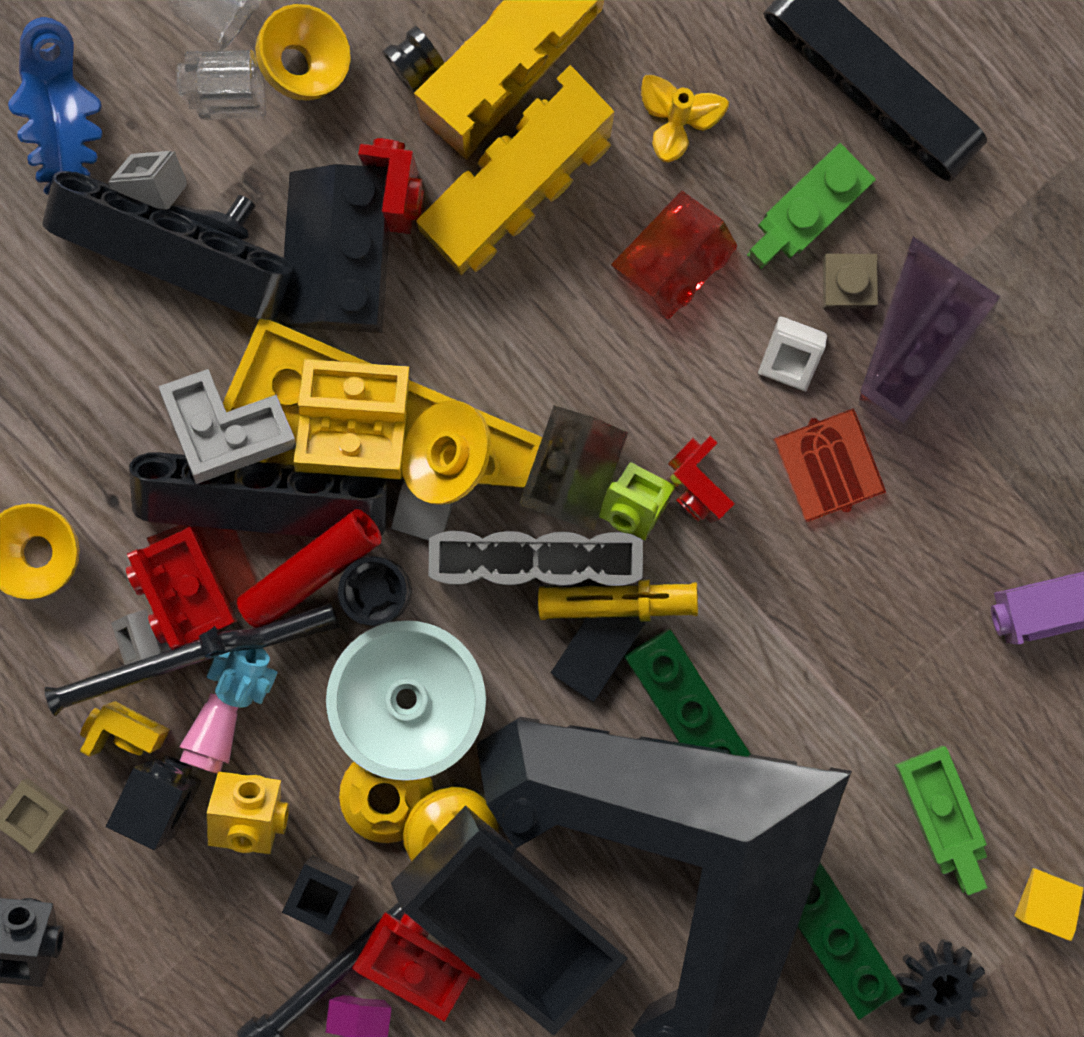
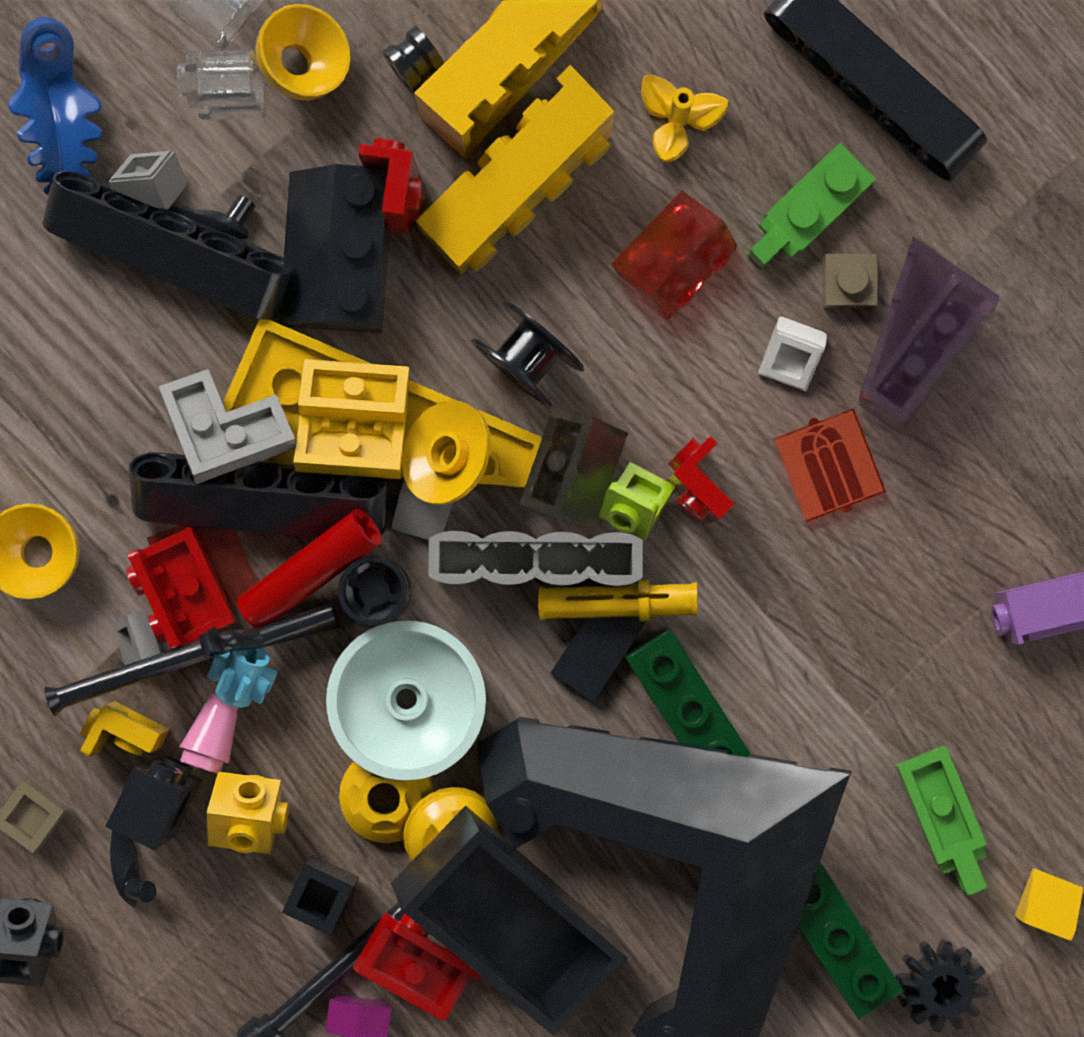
none -> black bar [110,831,157,908]
none -> black piece [471,300,585,409]

